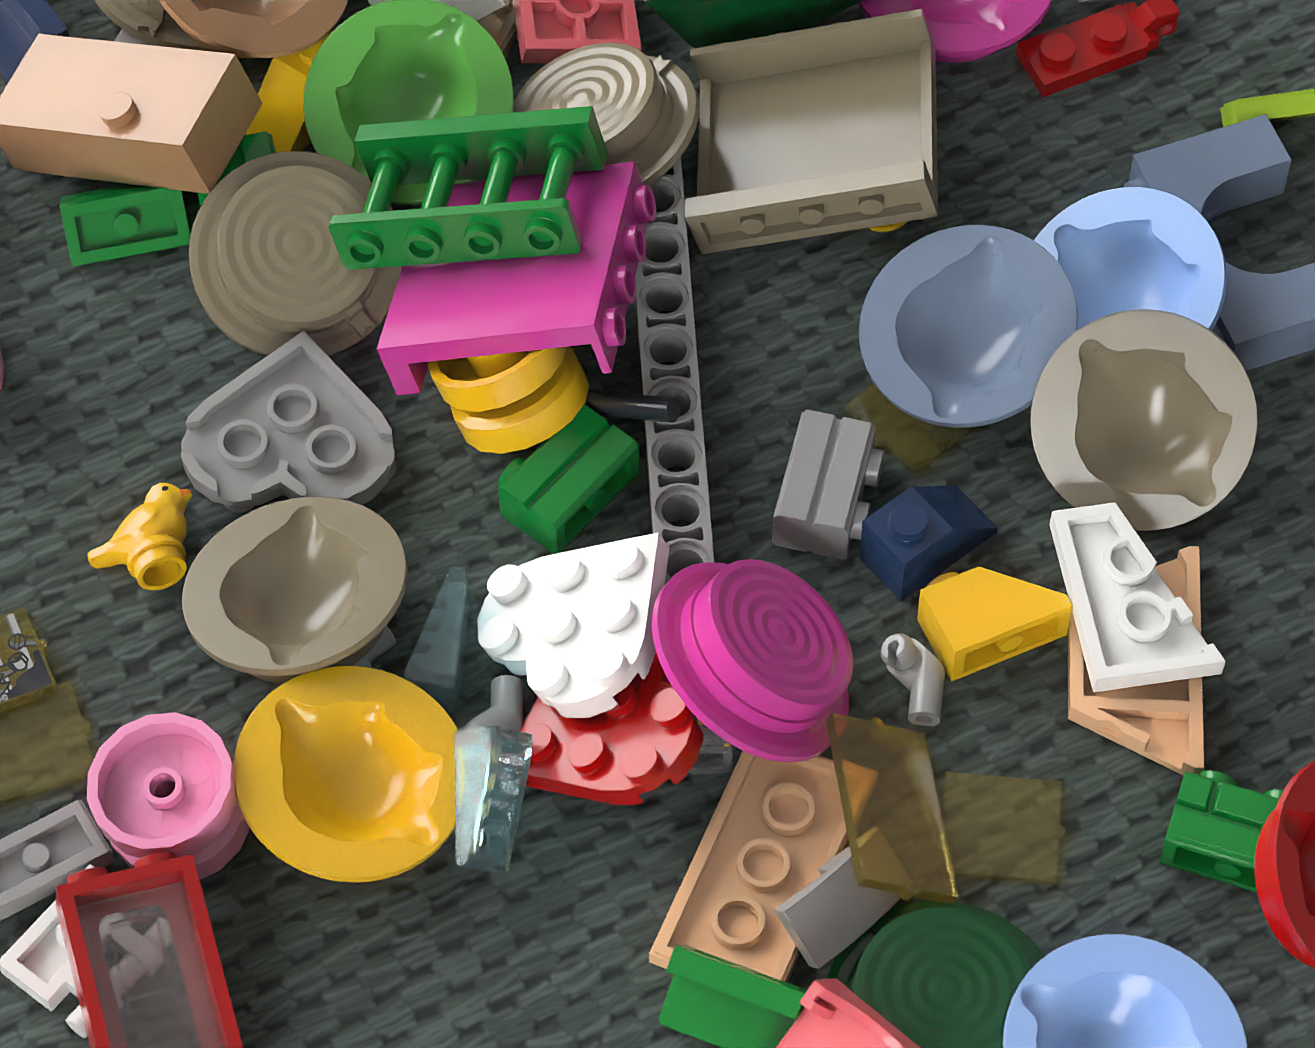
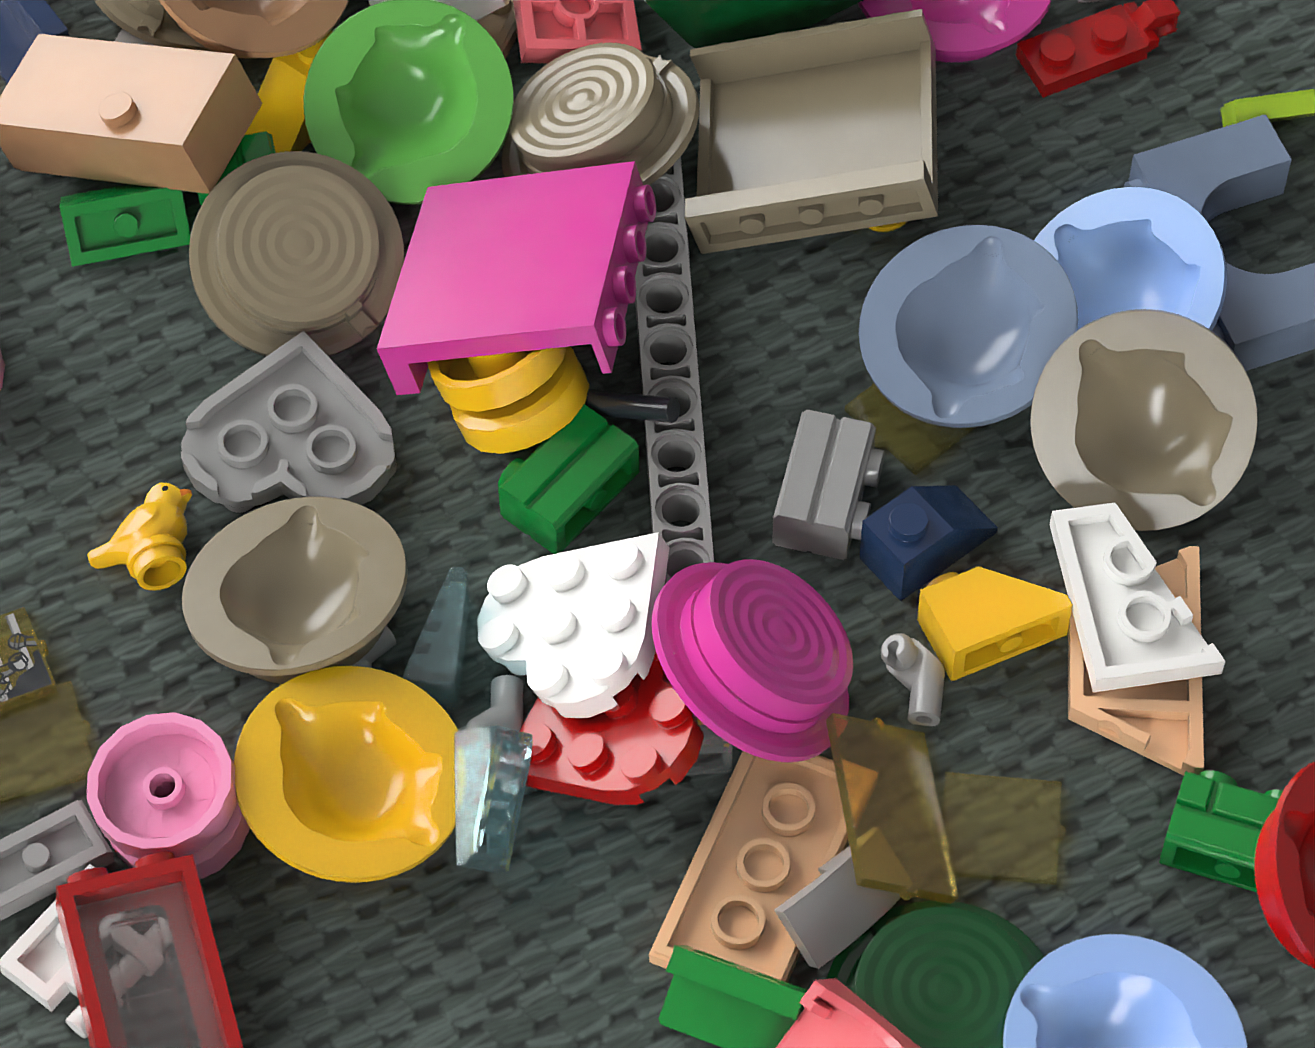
green fence [328,106,608,270] -> none

